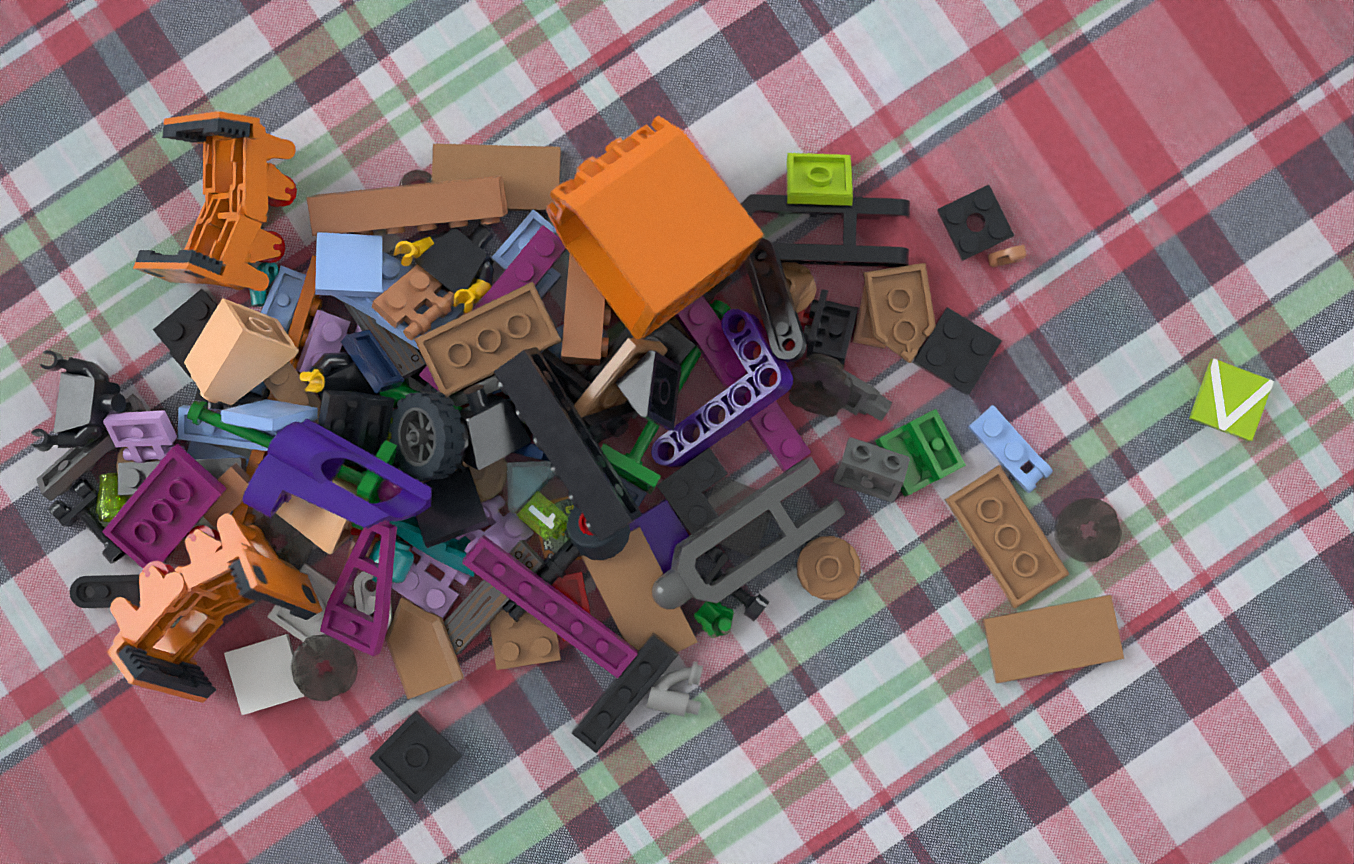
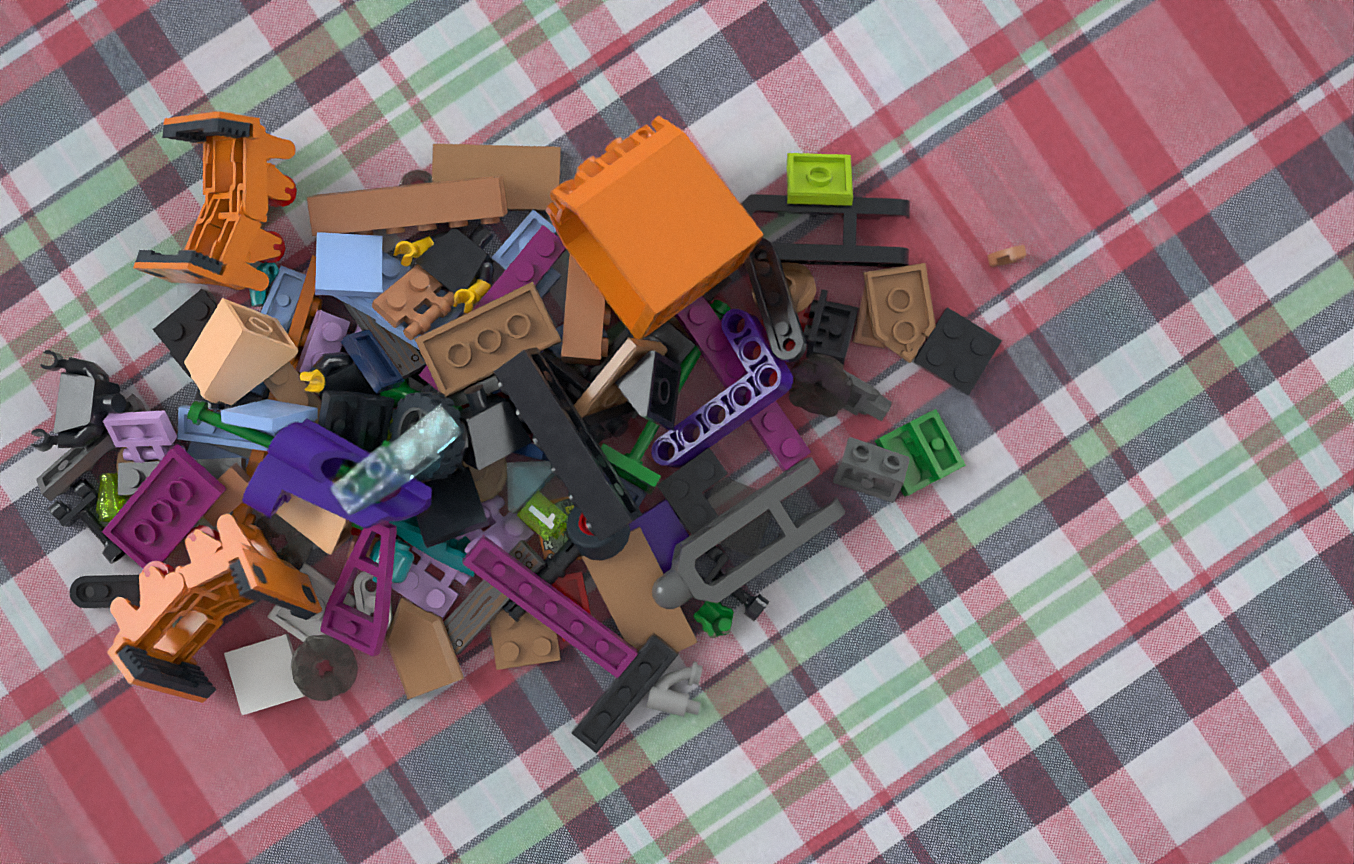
black plate [370,710,463,804] -> none
medium nougat tile [796,536,861,600] -> none
black piece [937,184,1015,261] -> none
medium nougat tile [944,465,1069,609] -> none
light blue plate [968,405,1053,493] -> none
medium nougat tile [983,595,1124,683] -> none
clear smoke plate [1054,498,1122,562] -> none
lime tile [1189,358,1274,442] -> none
none -> clear light blue slope [330,405,462,516]

